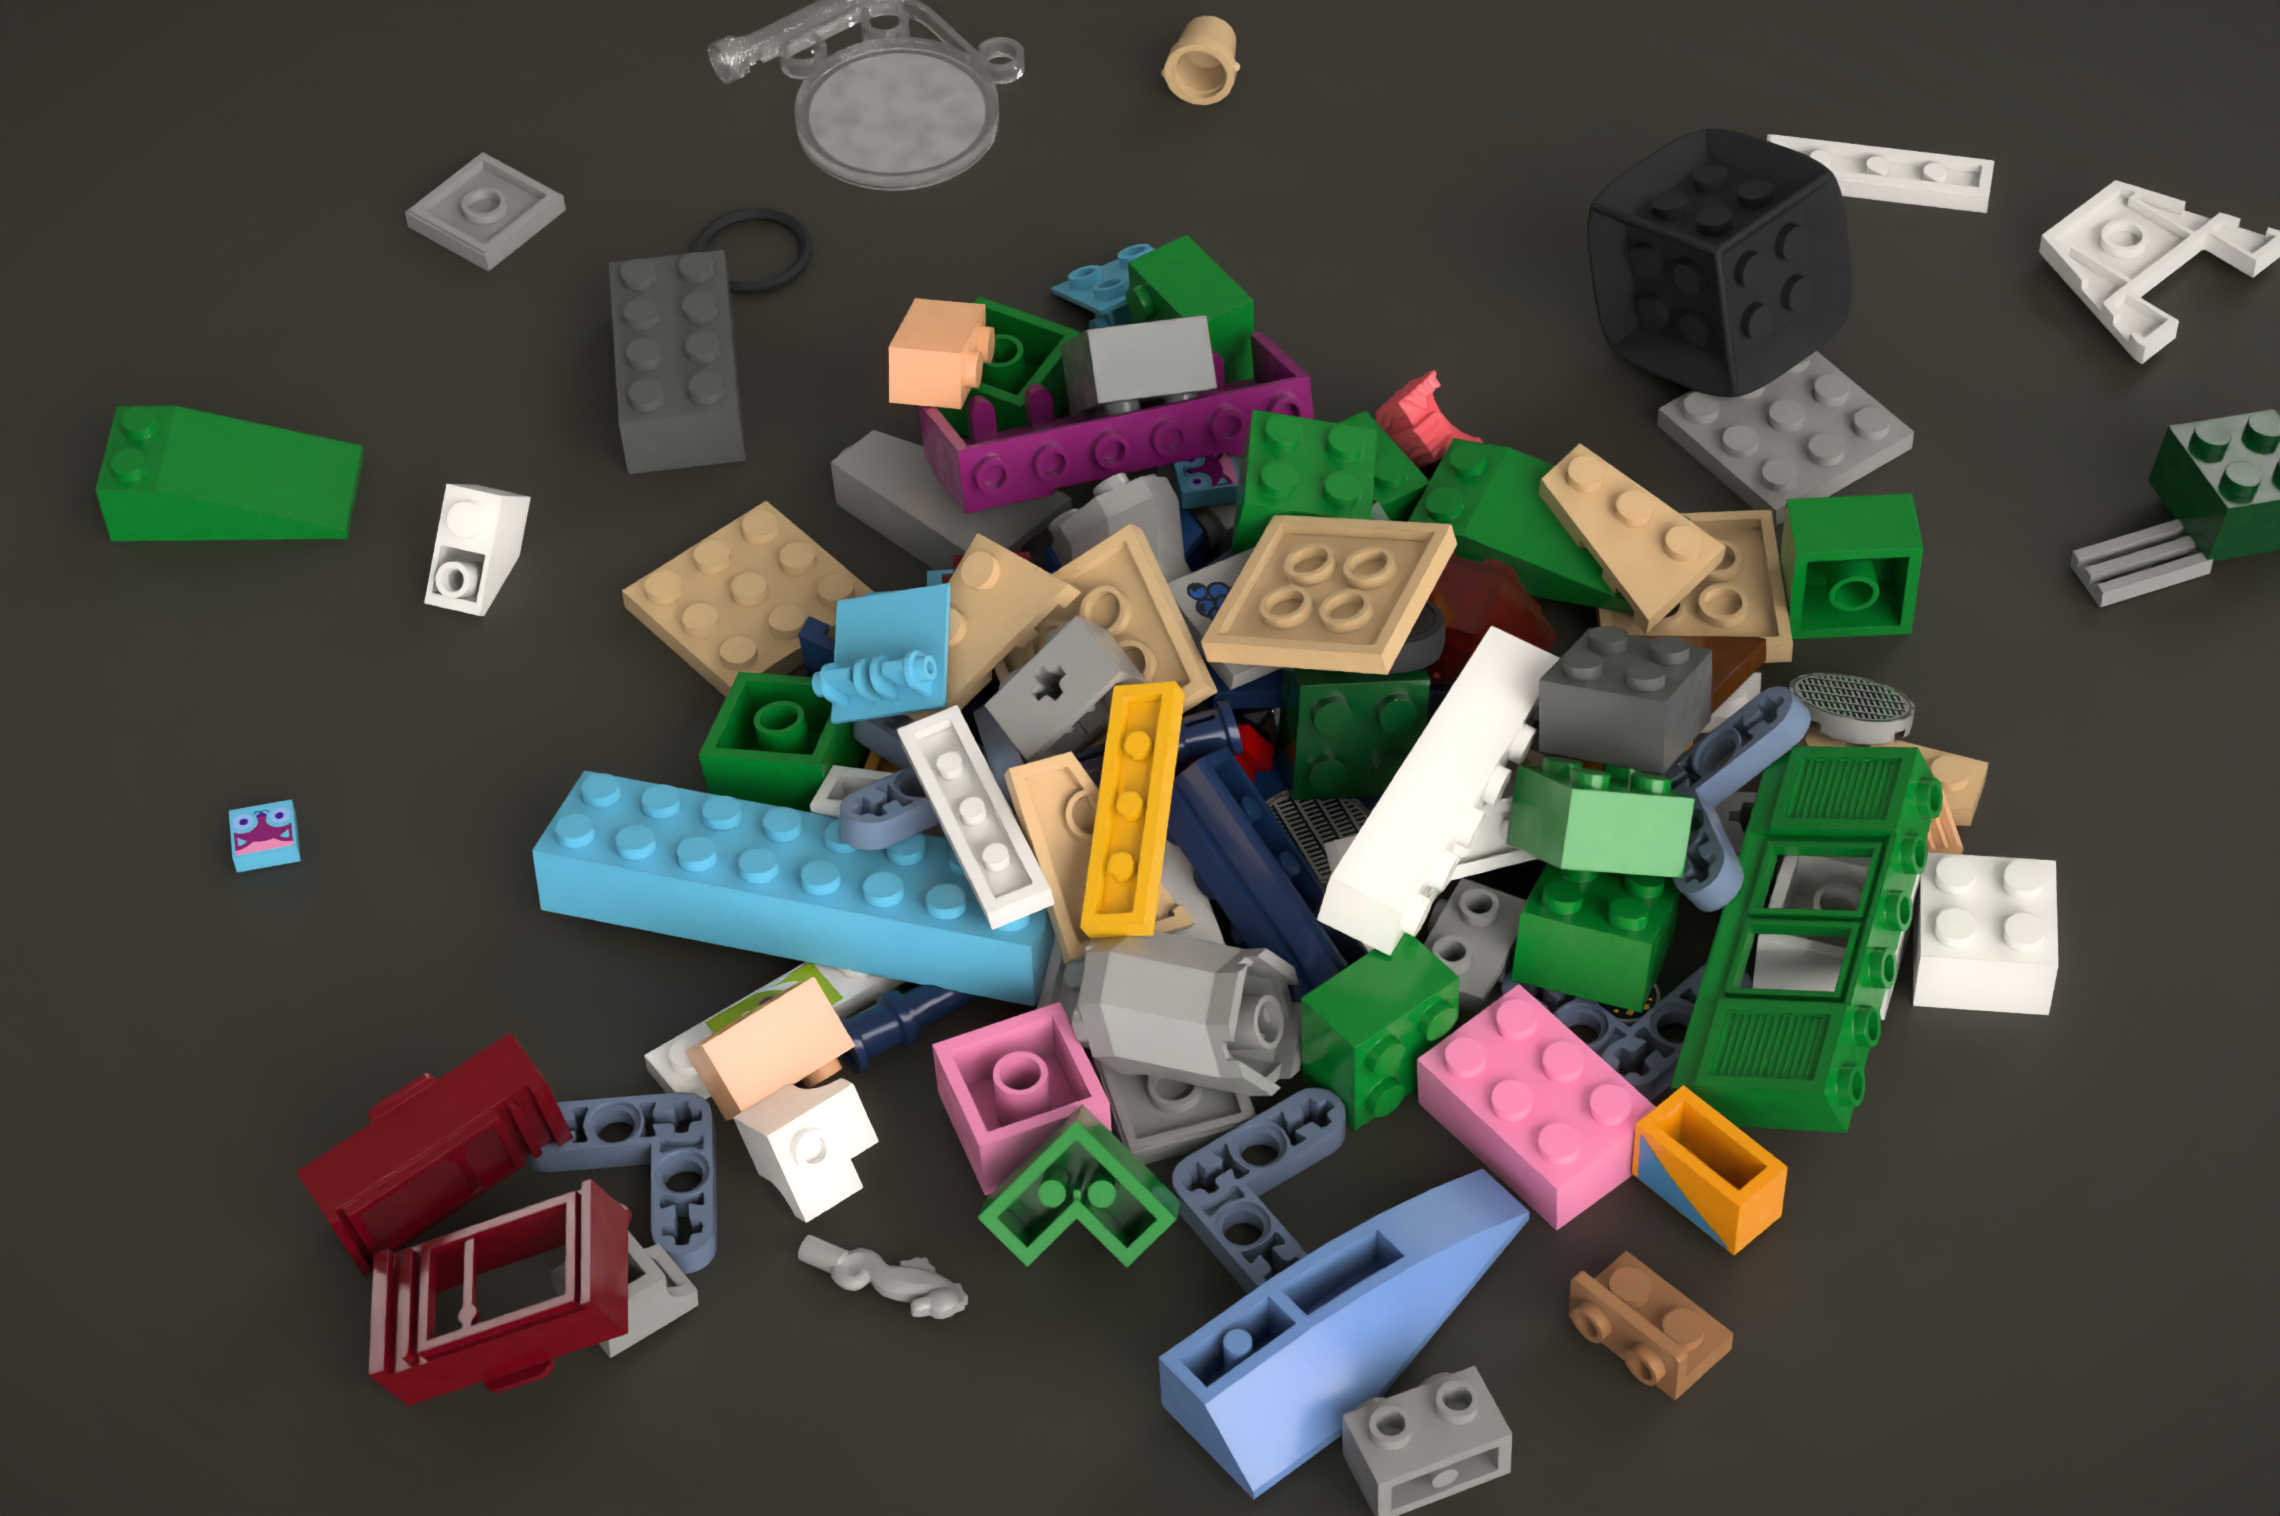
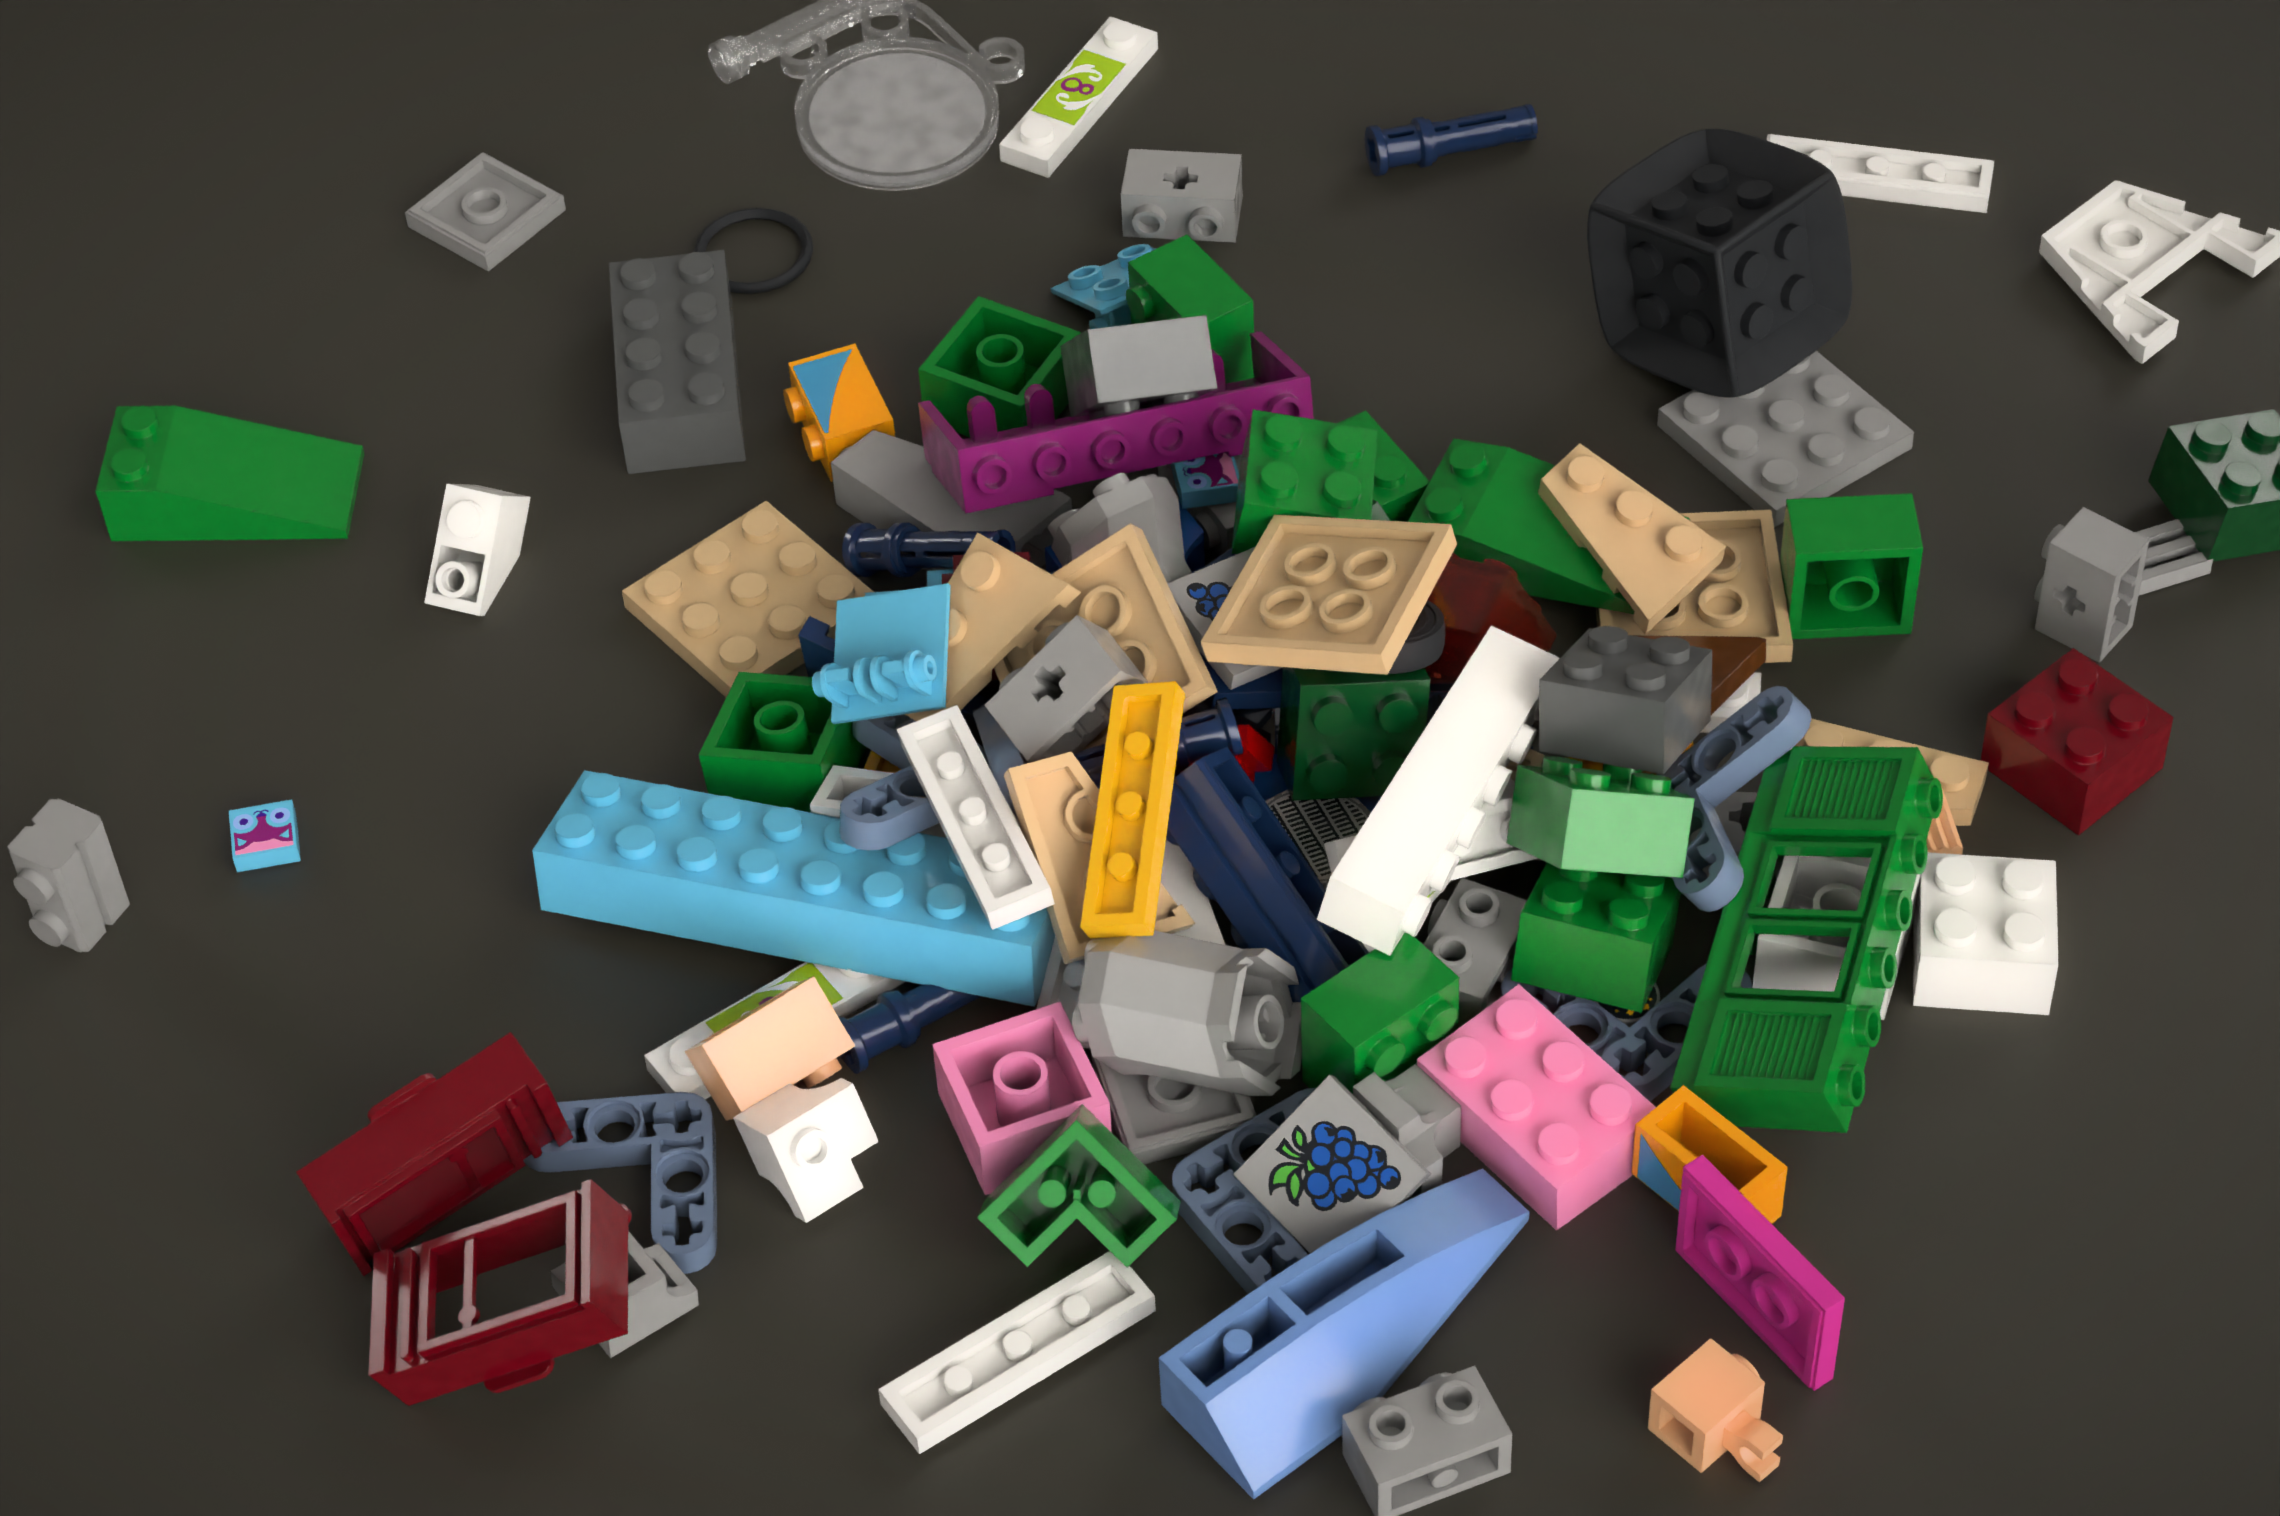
light grey animal [798,1235,968,1319] -> none
light nougat brick [889,298,995,409] -> none
tan piece [1161,16,1240,105] -> none
coral hair [1376,370,1483,481] -> none
medium nougat bracket [1568,1250,1734,1400] -> none
light grey tile [1789,673,1915,745] -> none
none -> light grey brick [7,798,130,953]
none -> light orange brick [783,344,895,482]
none -> dark blue pin [842,522,1016,577]
none -> white plate [878,1251,1156,1454]
none -> white plate [999,16,1158,178]
none -> light grey brick [1121,149,1243,243]
none -> tile [1233,1075,1431,1253]
none -> light grey brick [1353,1064,1461,1200]
none -> dark blue pin [1364,104,1538,176]
none -> light nougat brick [1648,1338,1783,1483]
none -> dark pink tile [1675,1154,1845,1391]
none -> dark red brick [1980,648,2174,836]
none -> light grey brick [2034,507,2149,663]

